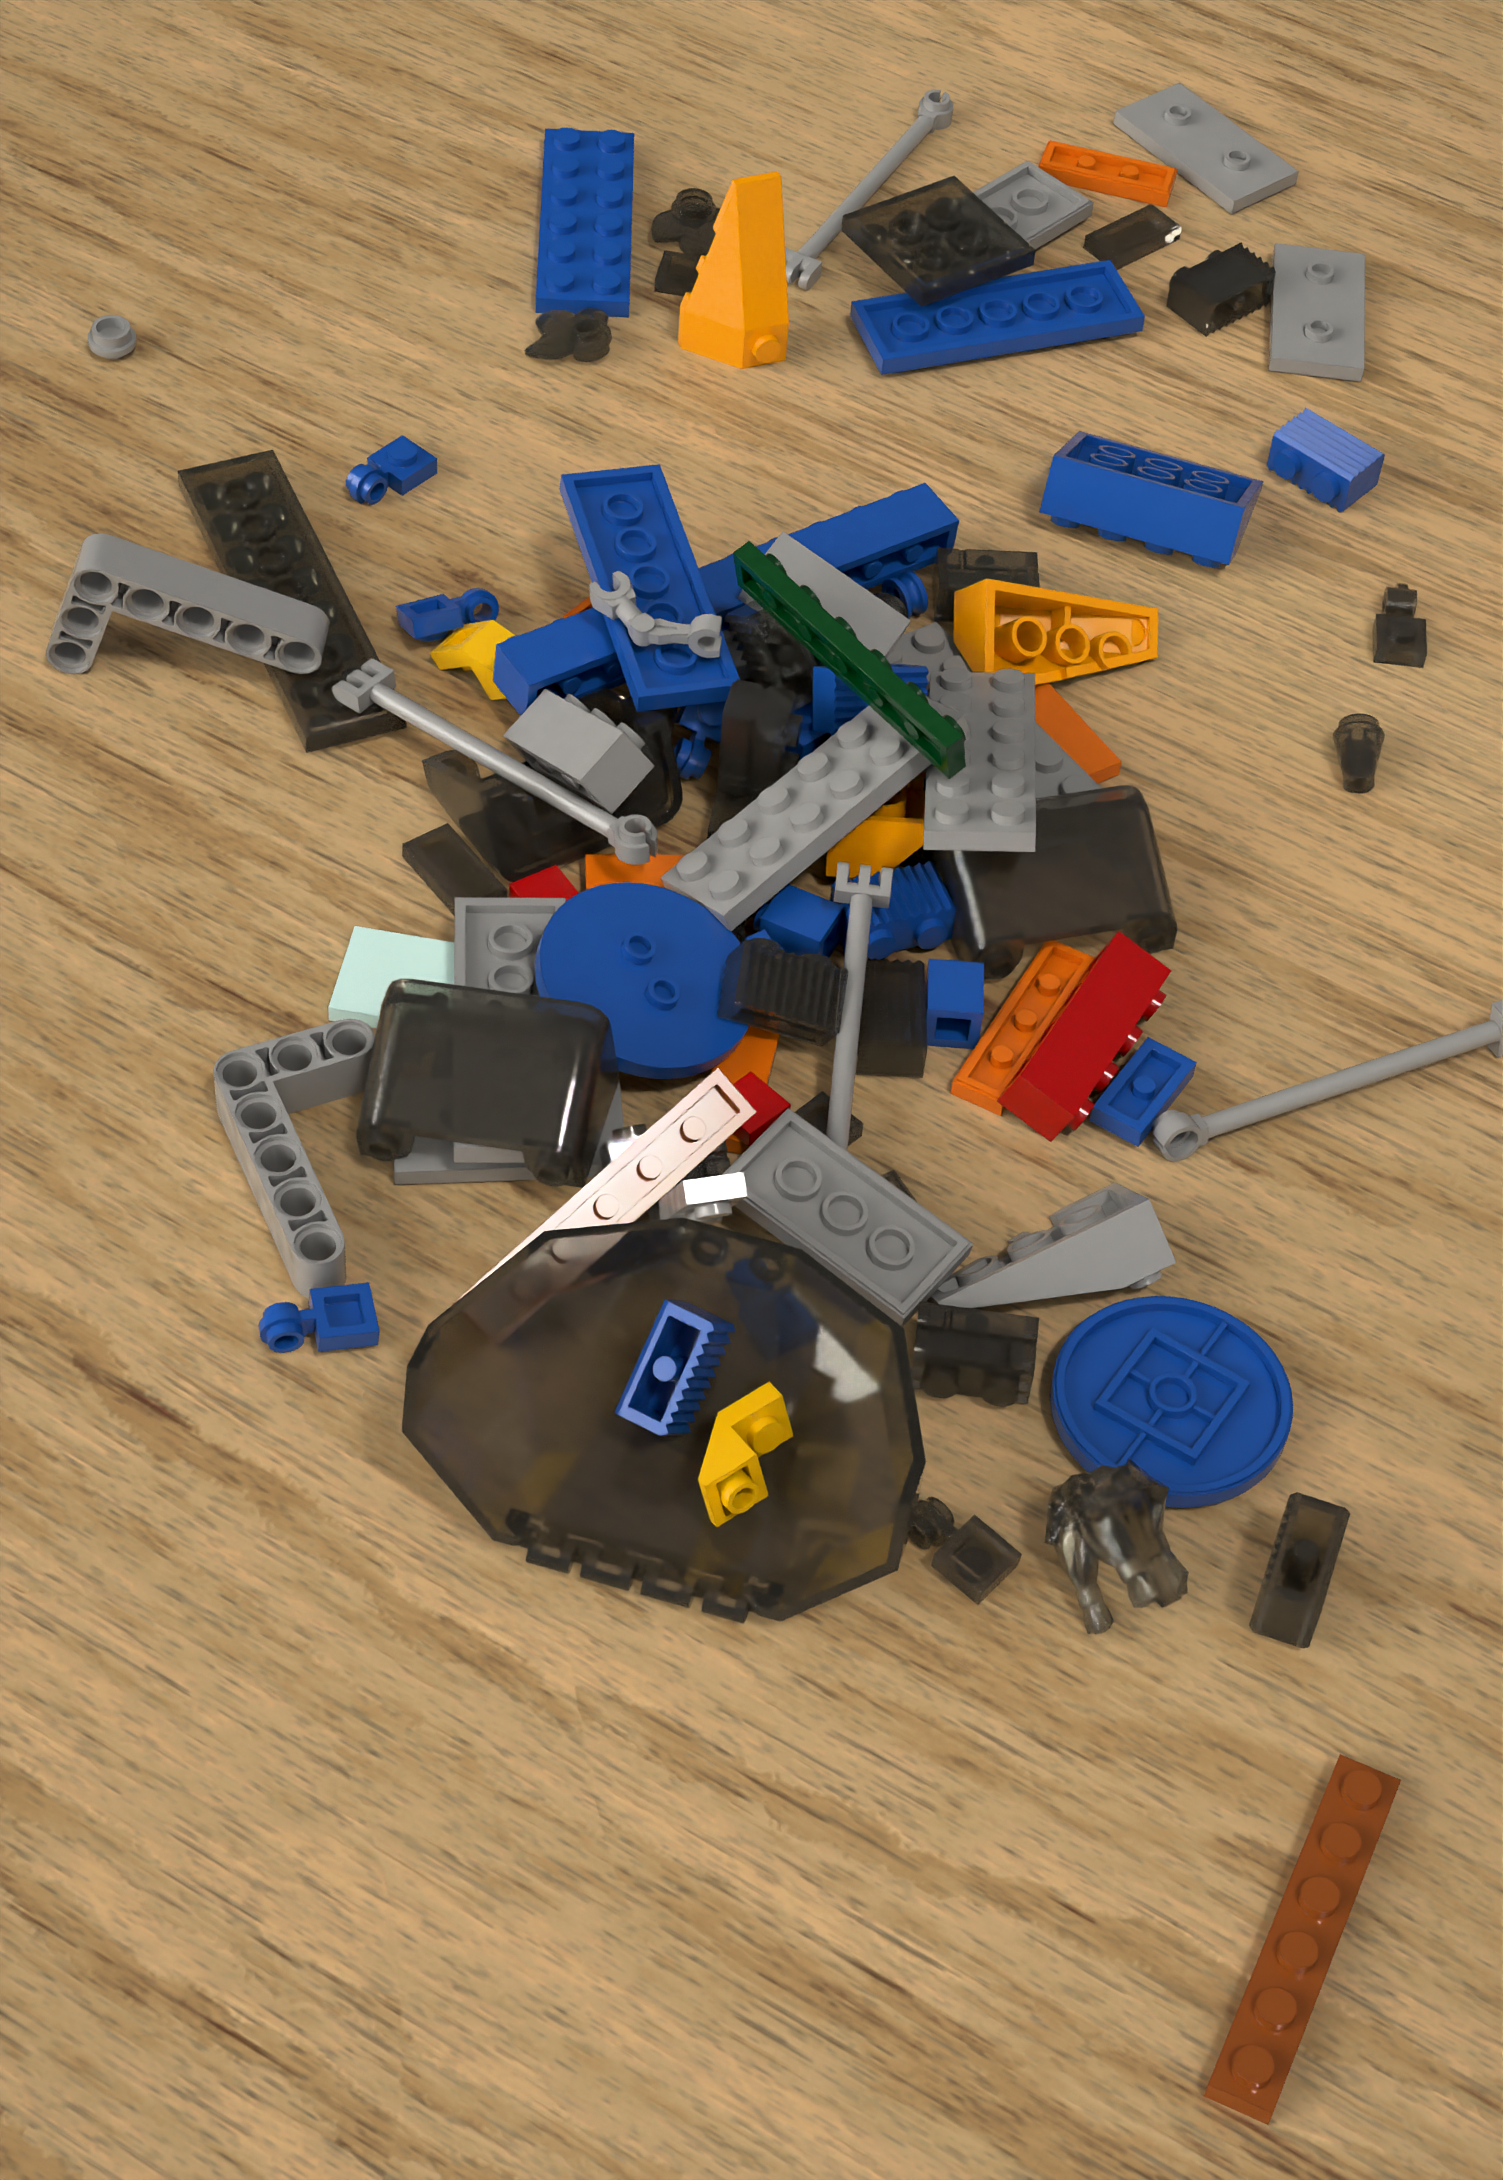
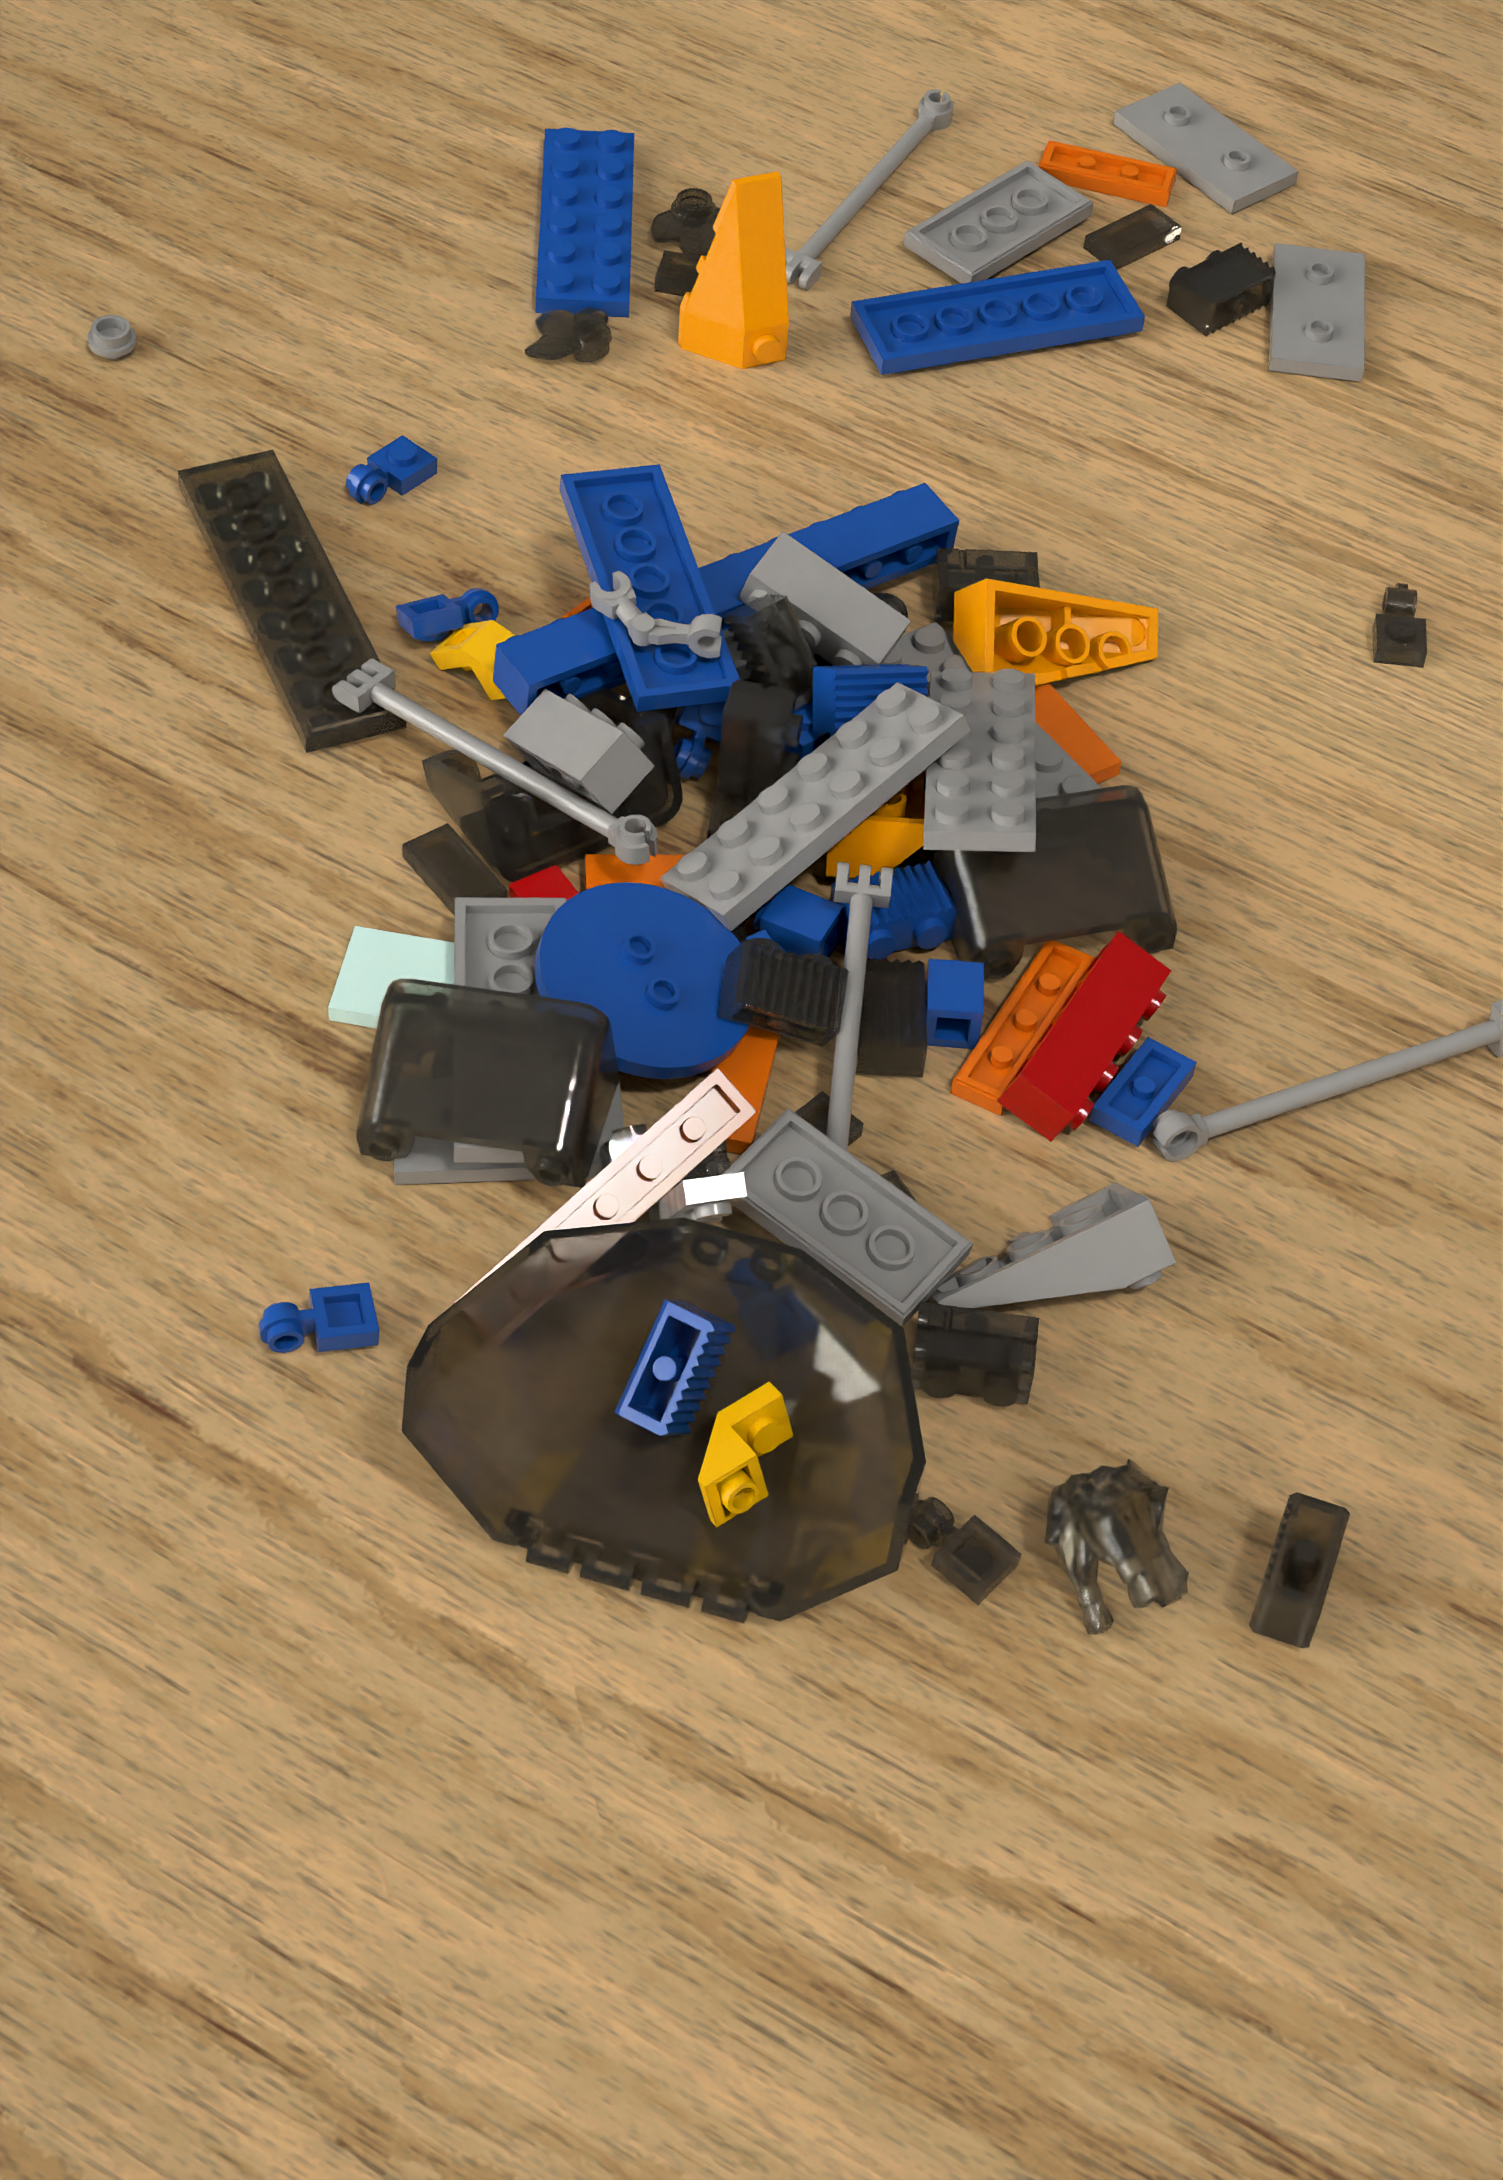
light grey beam [46,533,330,674] -> none
light grey beam [213,1019,376,1298] -> none
dark green plate [733,541,966,779] -> none
red tile [733,1071,791,1146] -> none
clear smoke plate [841,176,1036,307] -> none
blue bush [881,570,928,619] -> none
blue slope [1039,431,1264,568] -> none
blue plate [1050,1296,1293,1508] -> none
dark orange plate [1204,1754,1401,2125] -> none
blue brick [1267,408,1385,512] -> none
clear smoke cone [1333,713,1385,794] -> none

